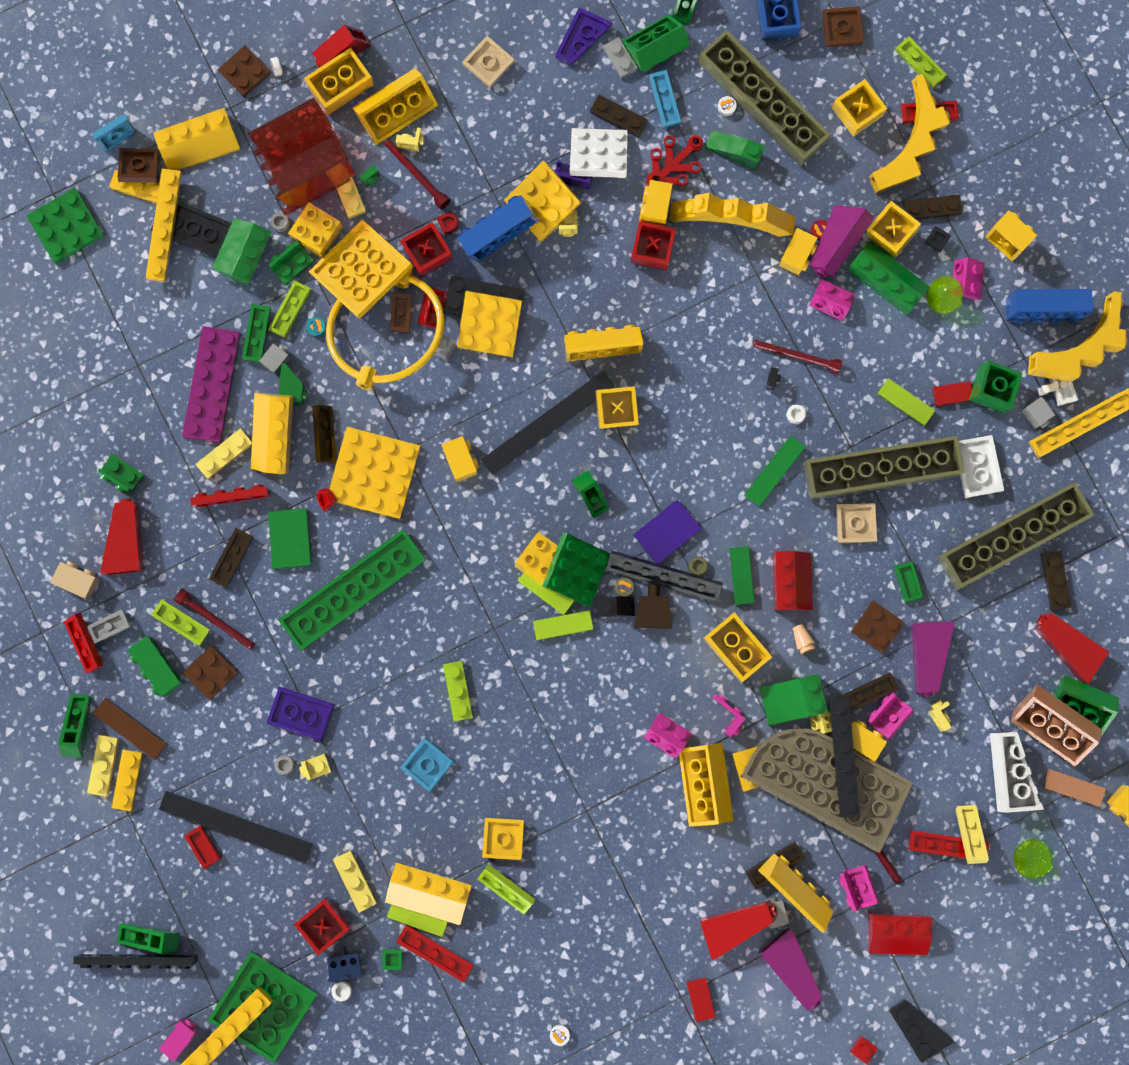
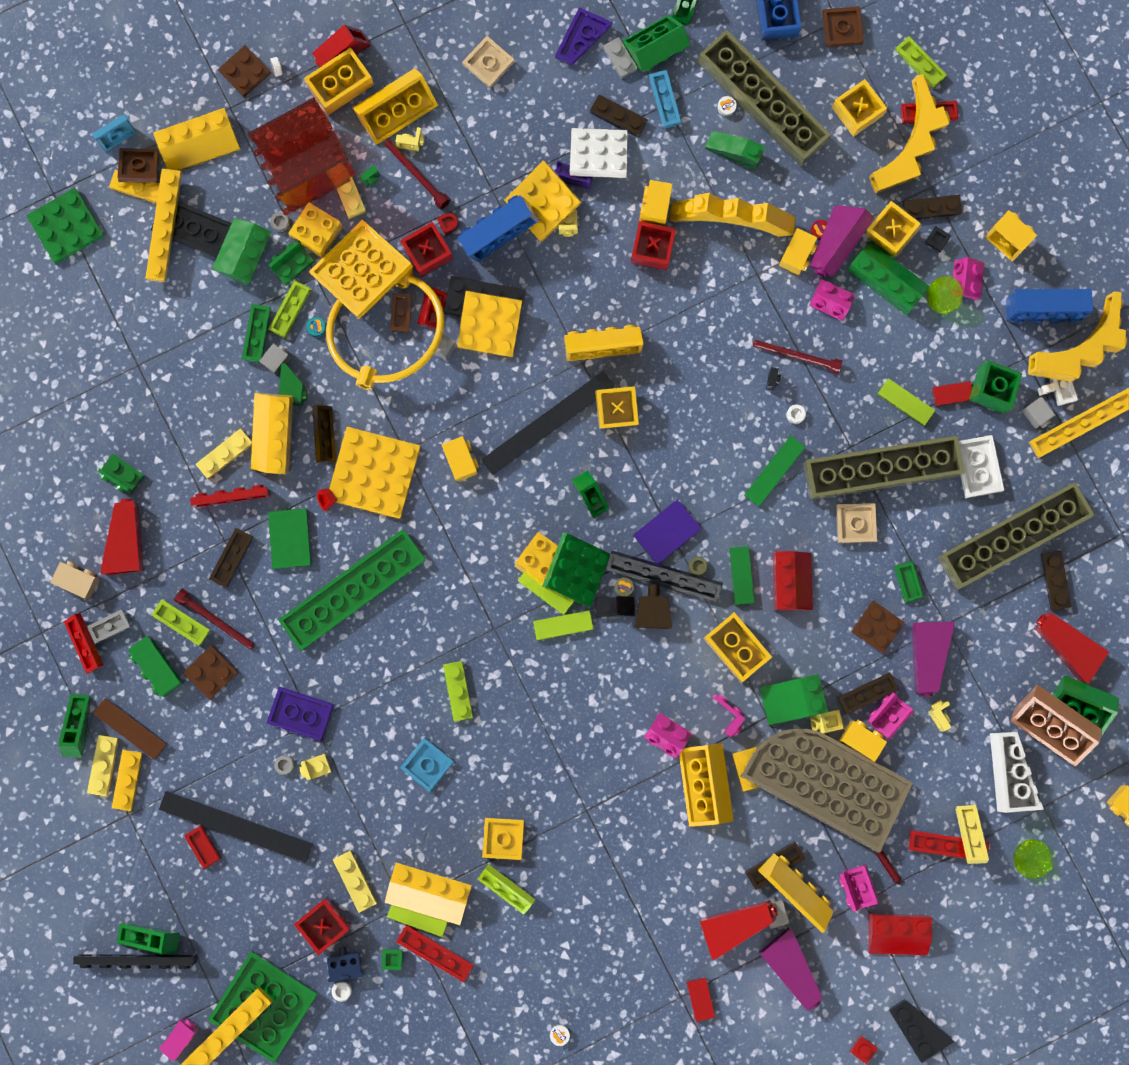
magenta plate [182,326,241,444] -> none
red plant [646,135,703,187] -> none
light nougat cone [793,624,815,654] -> none
black plate [829,697,860,817] -> none
nougat tile [1043,769,1106,807] -> none

